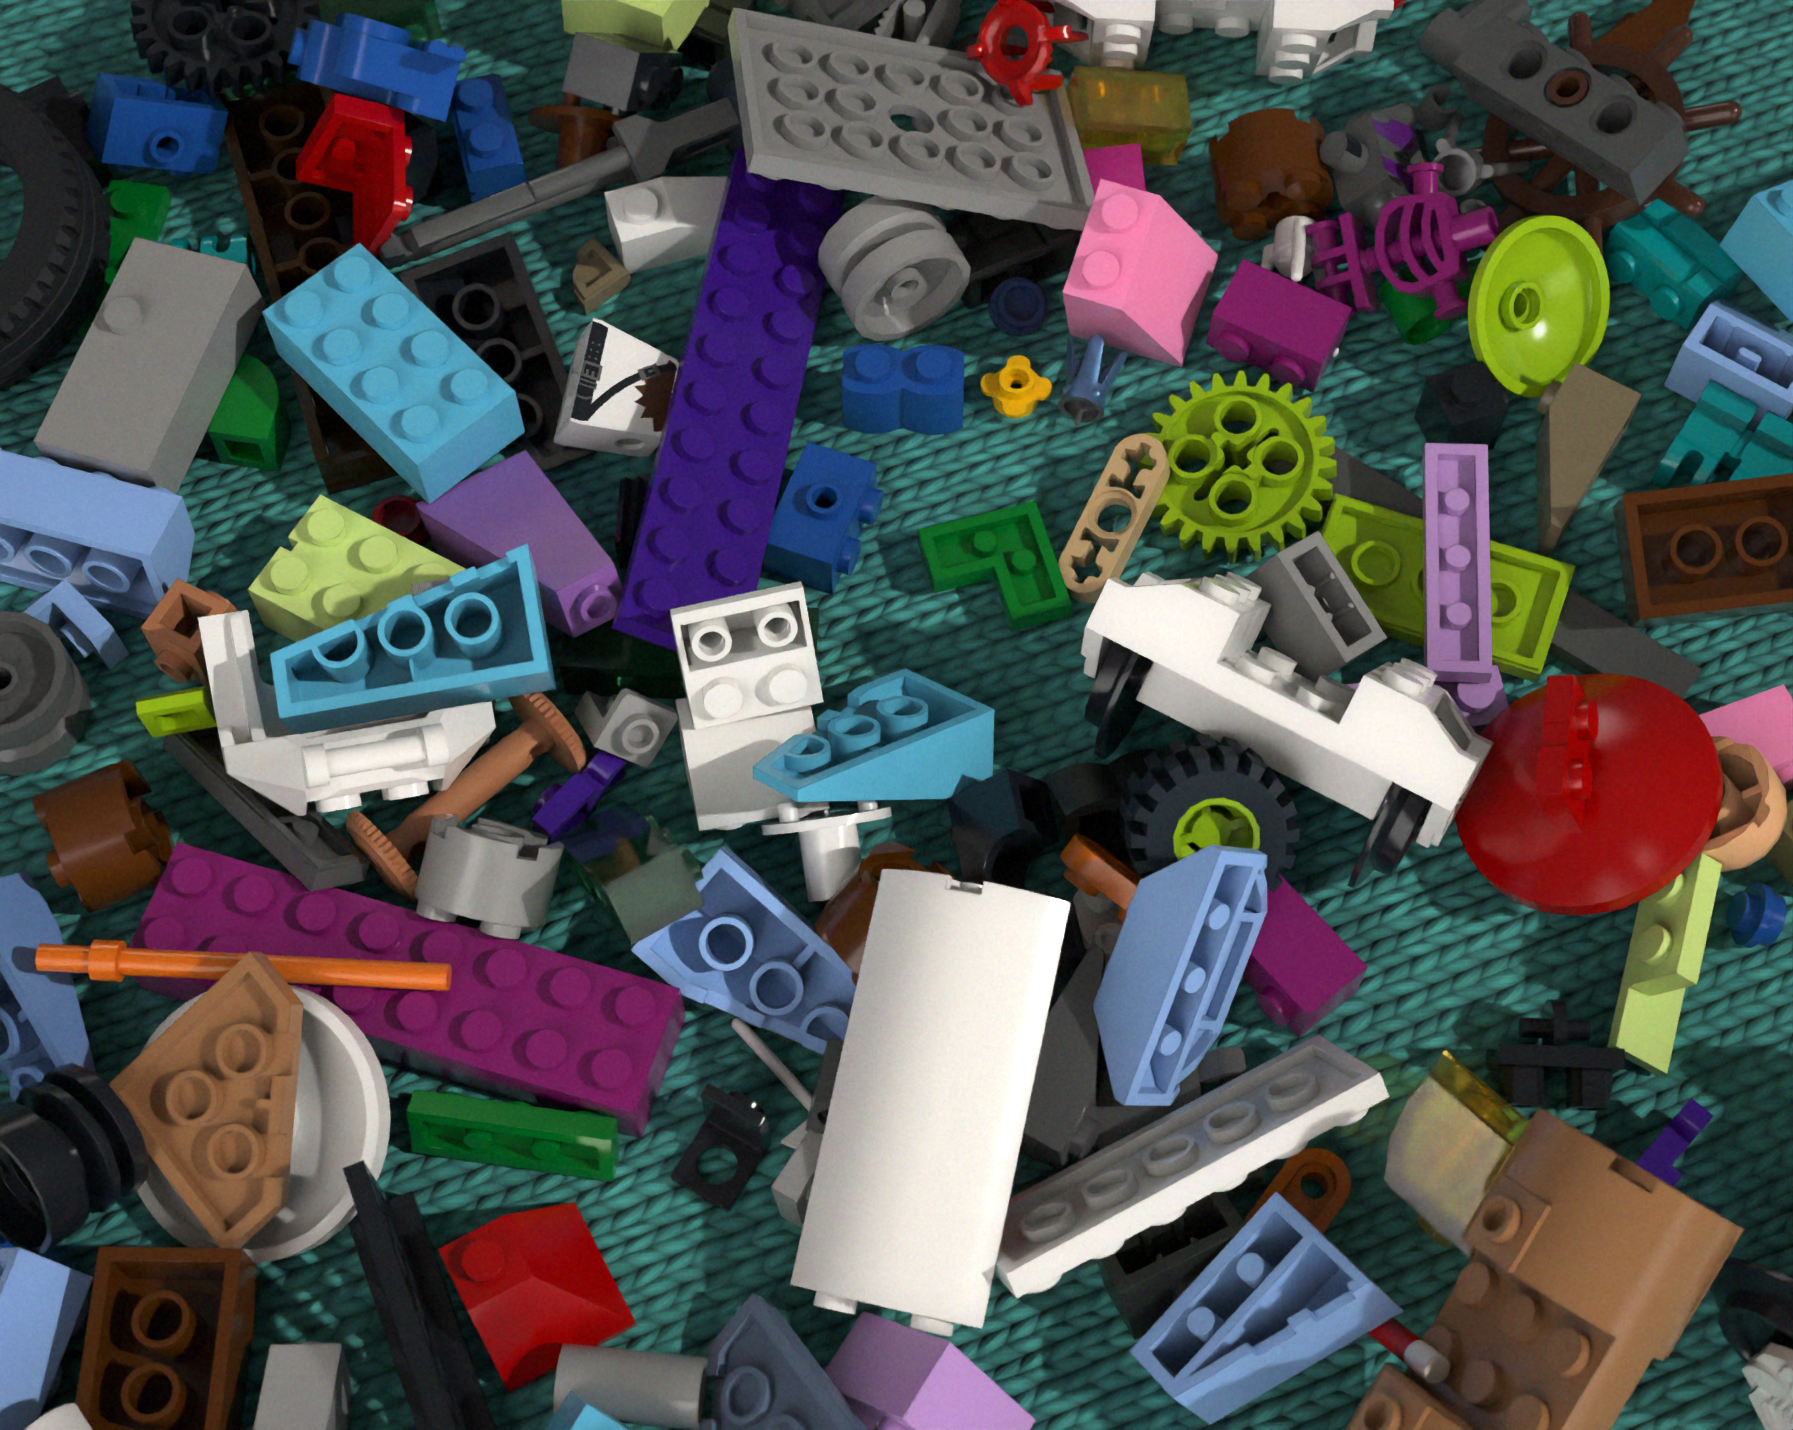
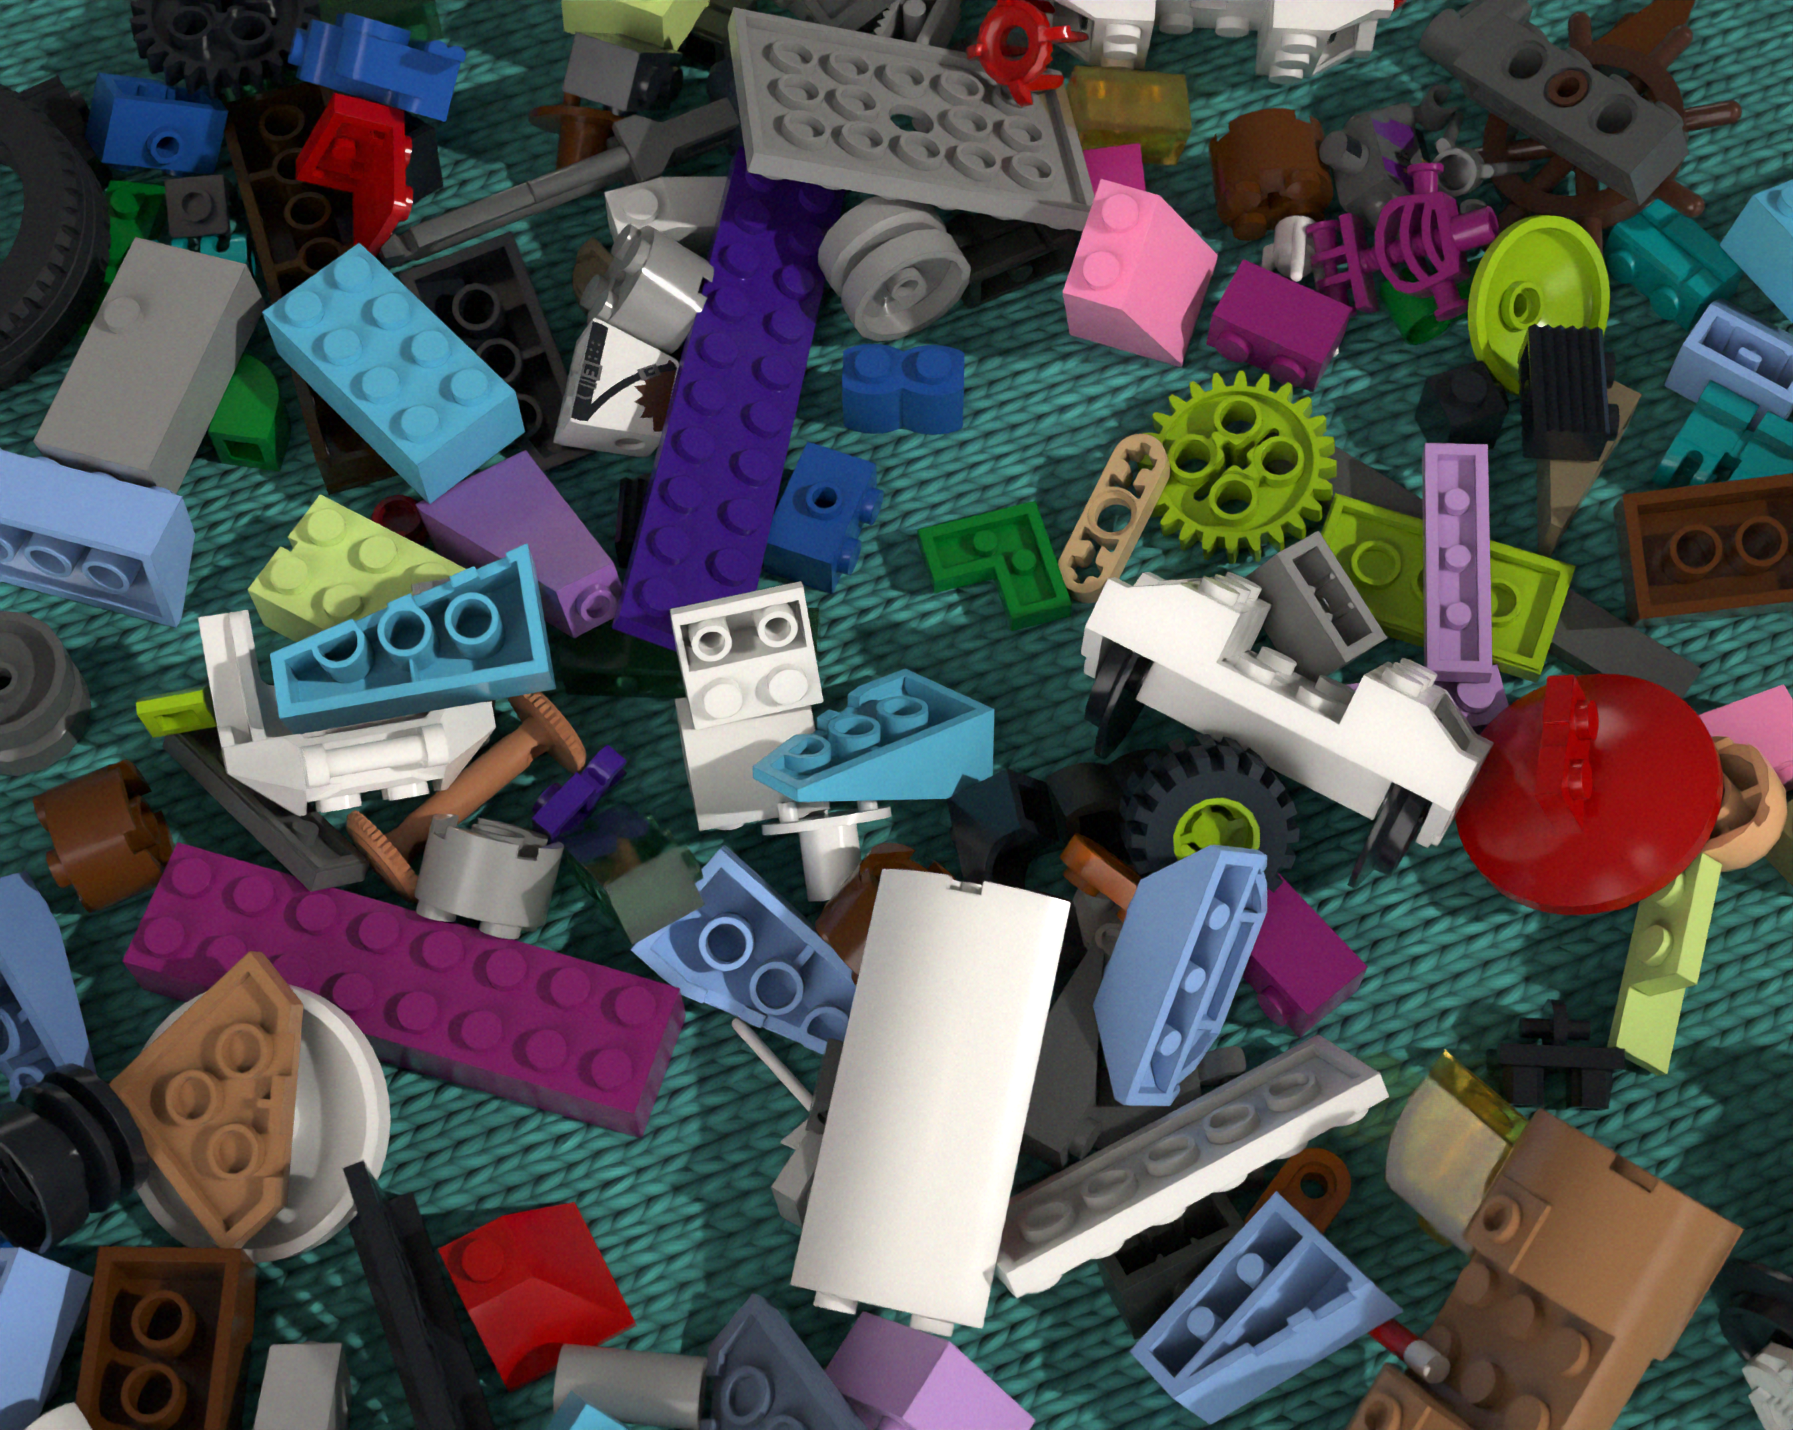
light blue bracket [22,578,129,670] -> none
orange bar [35,939,452,991] -> none
nougat brick [141,578,237,686] -> none
green plate [407,1089,619,1182] -> none
blue brick [449,73,527,203] -> none
light grey bracket [574,688,678,768] -> none
black bracket [671,1083,771,1212] -> none
yellow plate [980,355,1052,419] -> none
dark blue plate [988,277,1048,337] -> none
flat silver piece [1058,334,1128,426] -> none
dark purple plate [1635,1098,1713,1186] -> none
blue plate [1726,882,1787,948] -> none
none -> black bracket [164,175,240,239]
none -> light grey brick [580,224,714,355]
none -> black brick [1517,324,1620,462]

